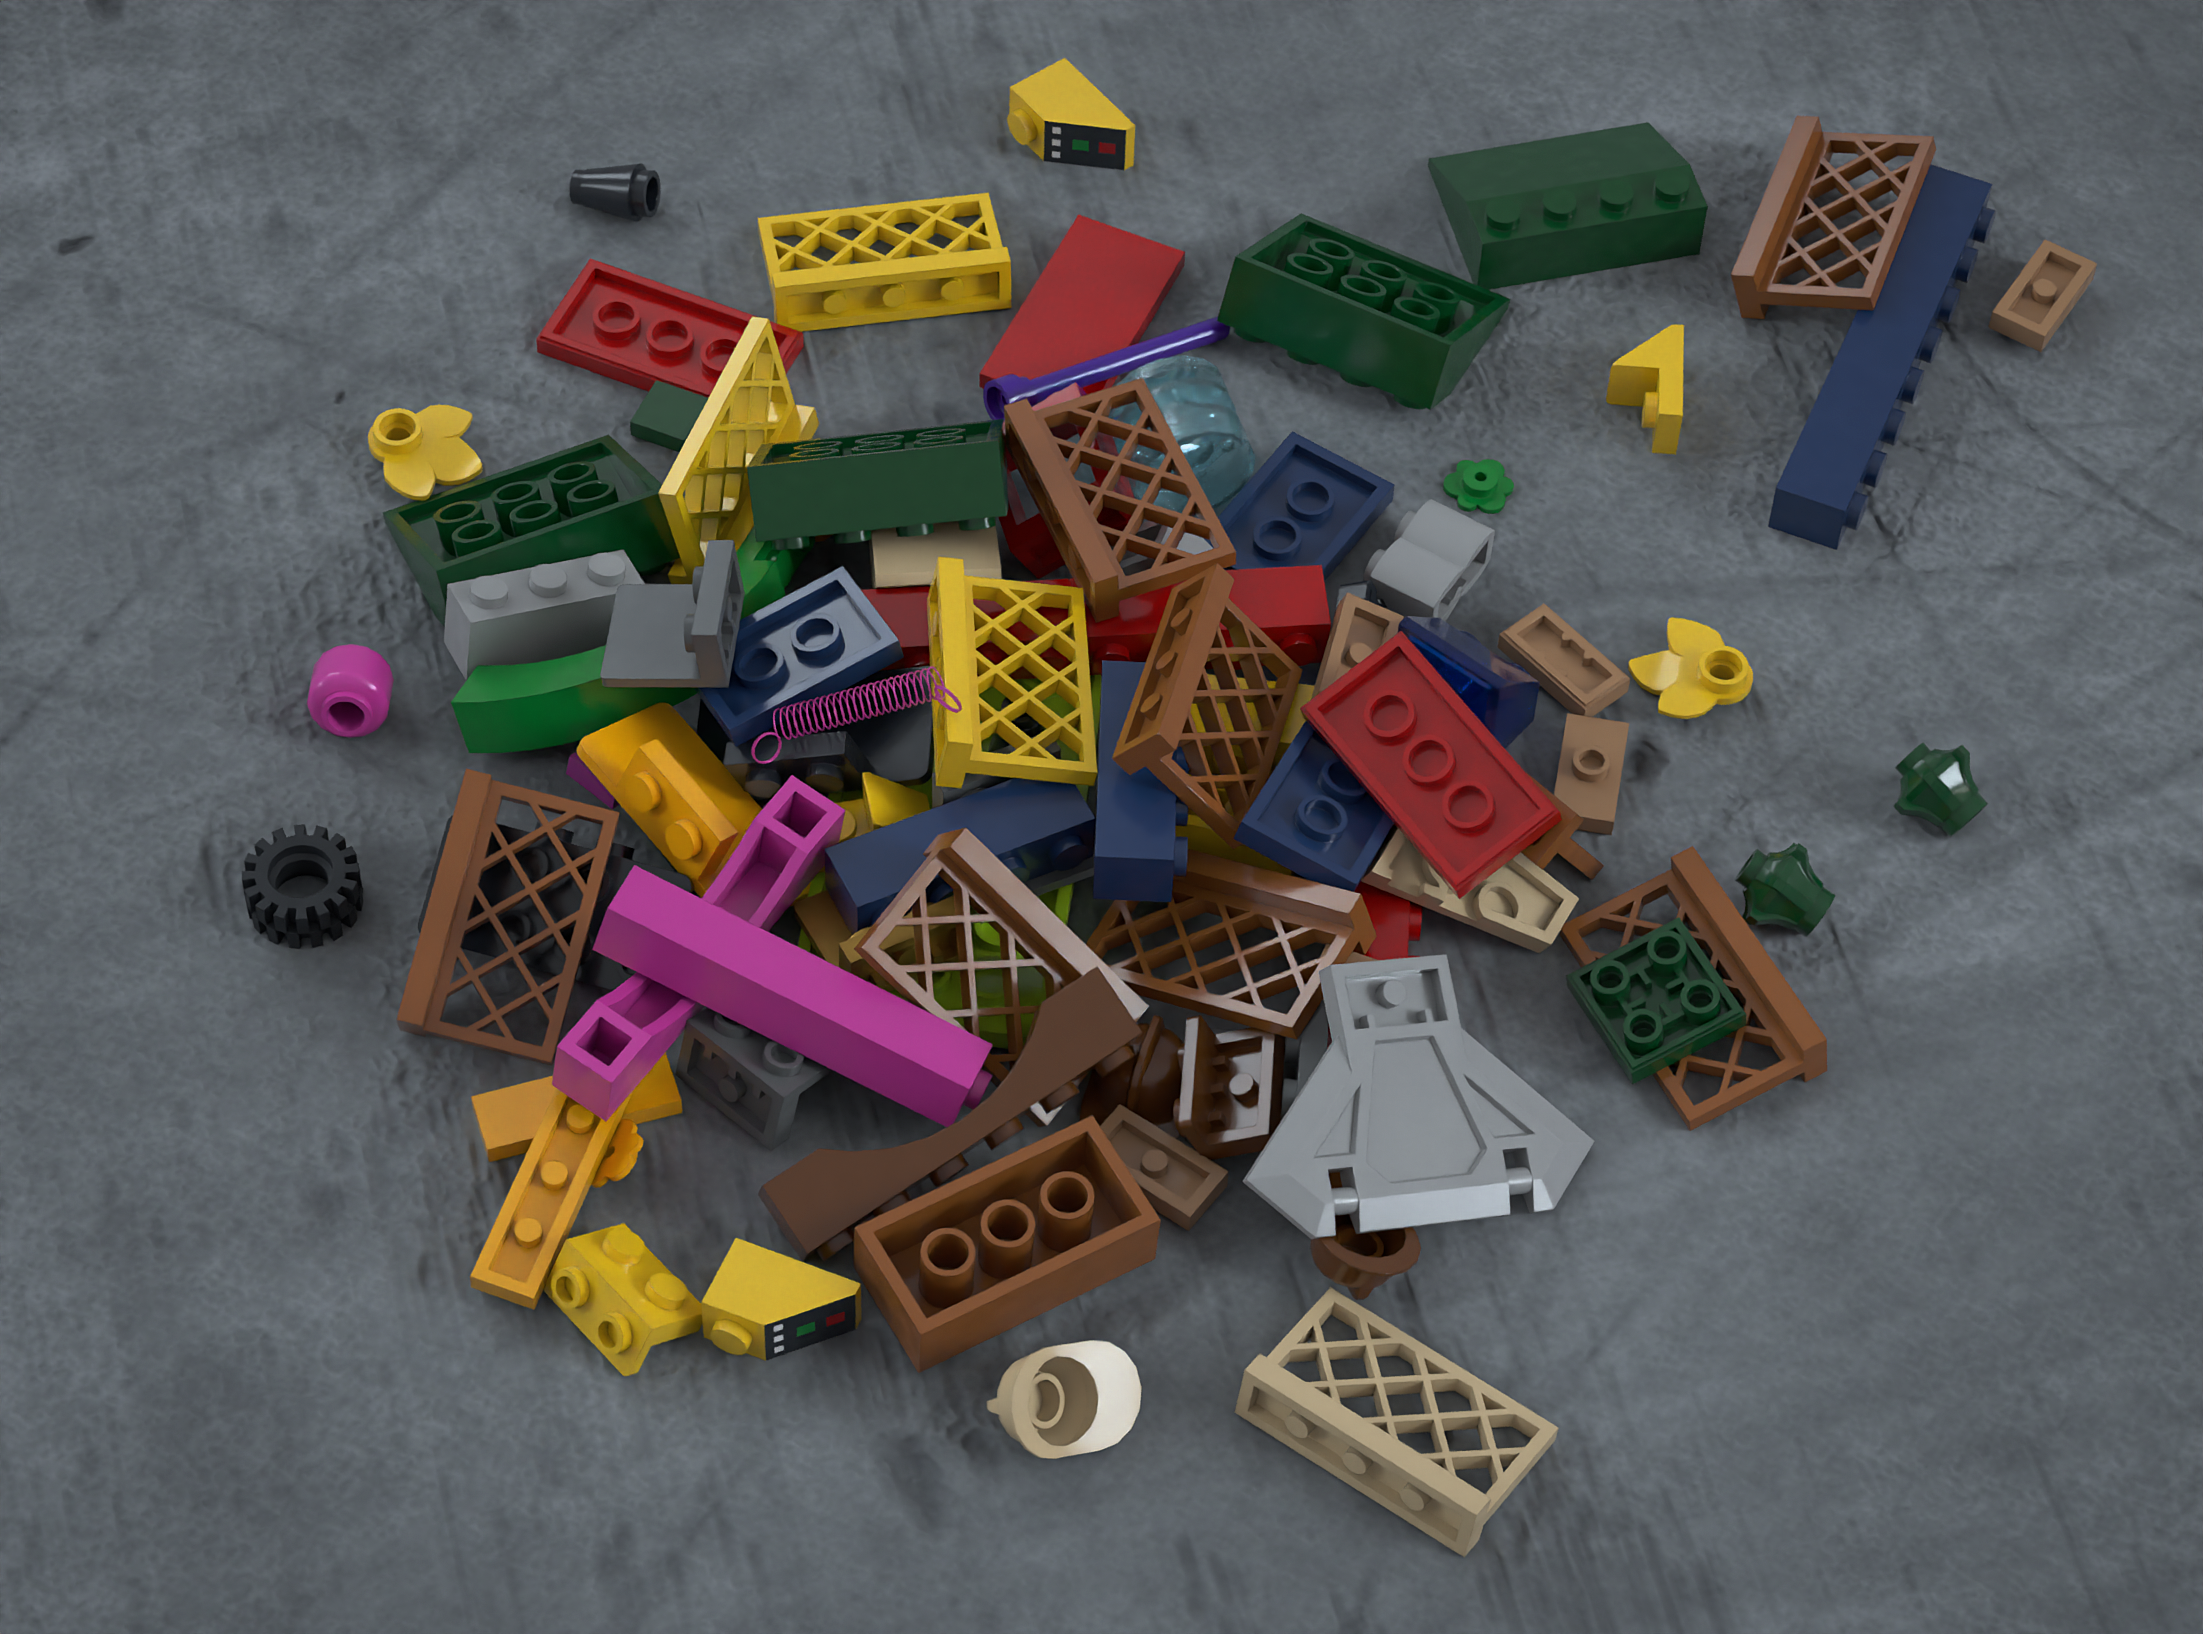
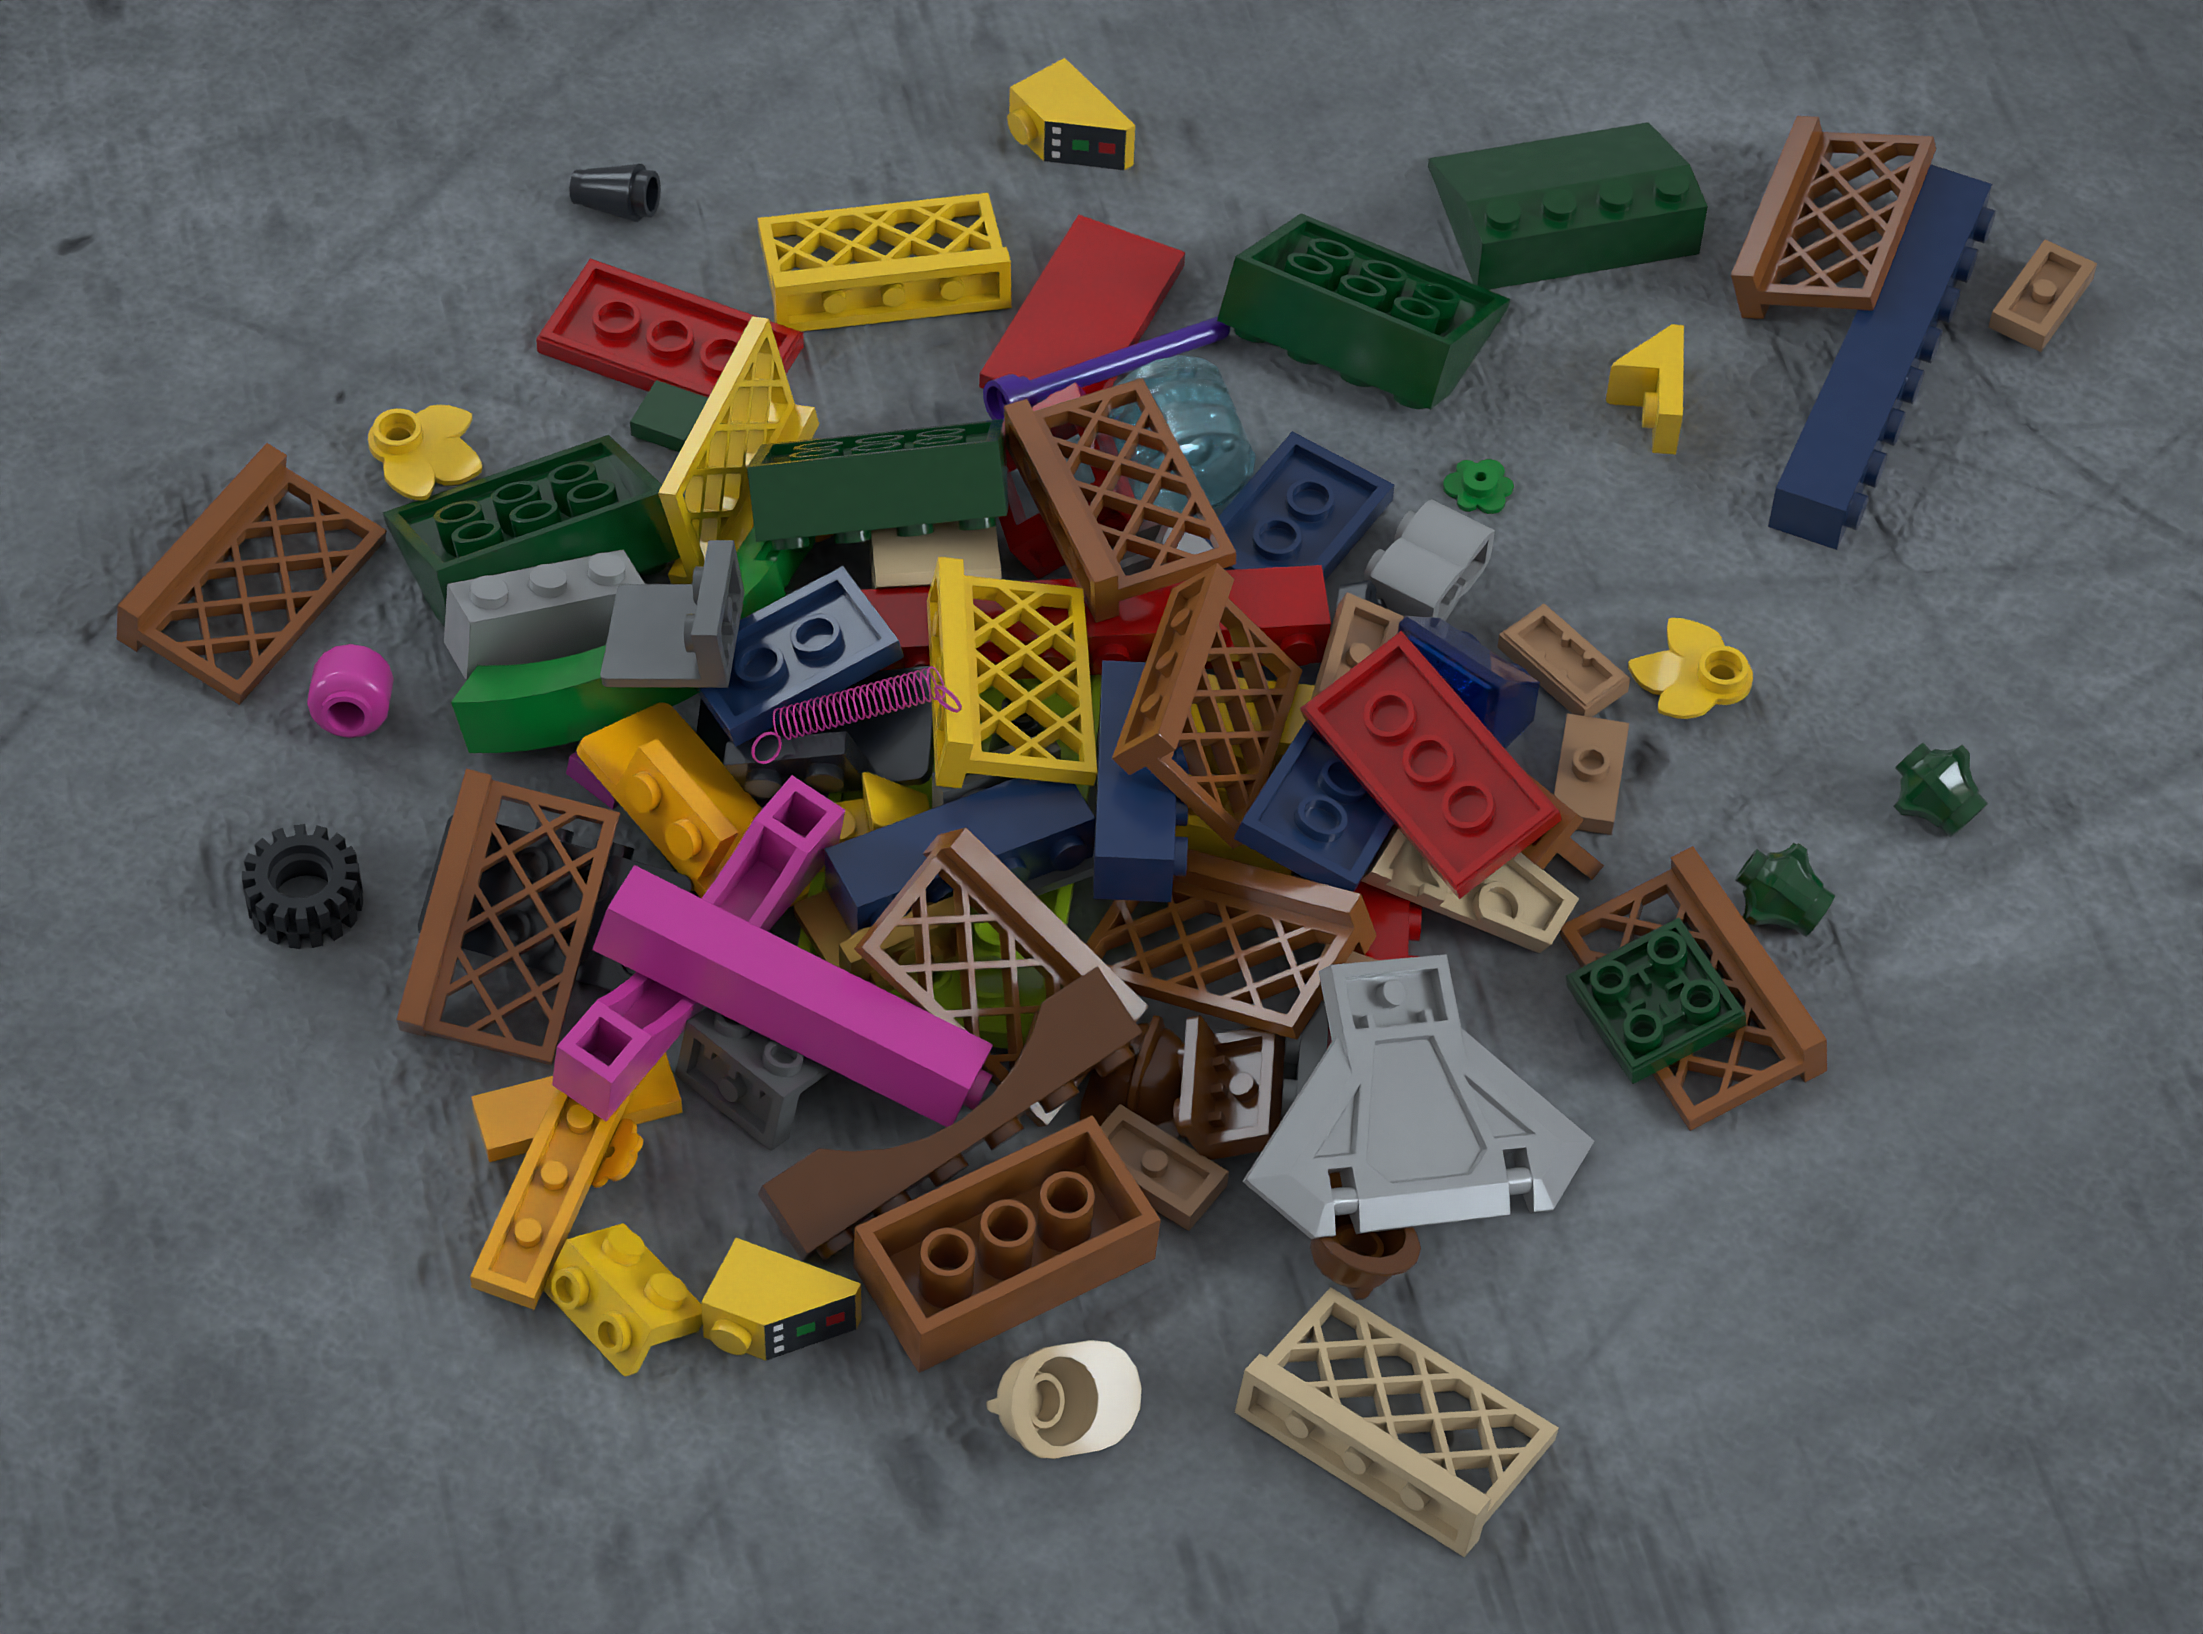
none -> dark orange fence [116,443,387,705]

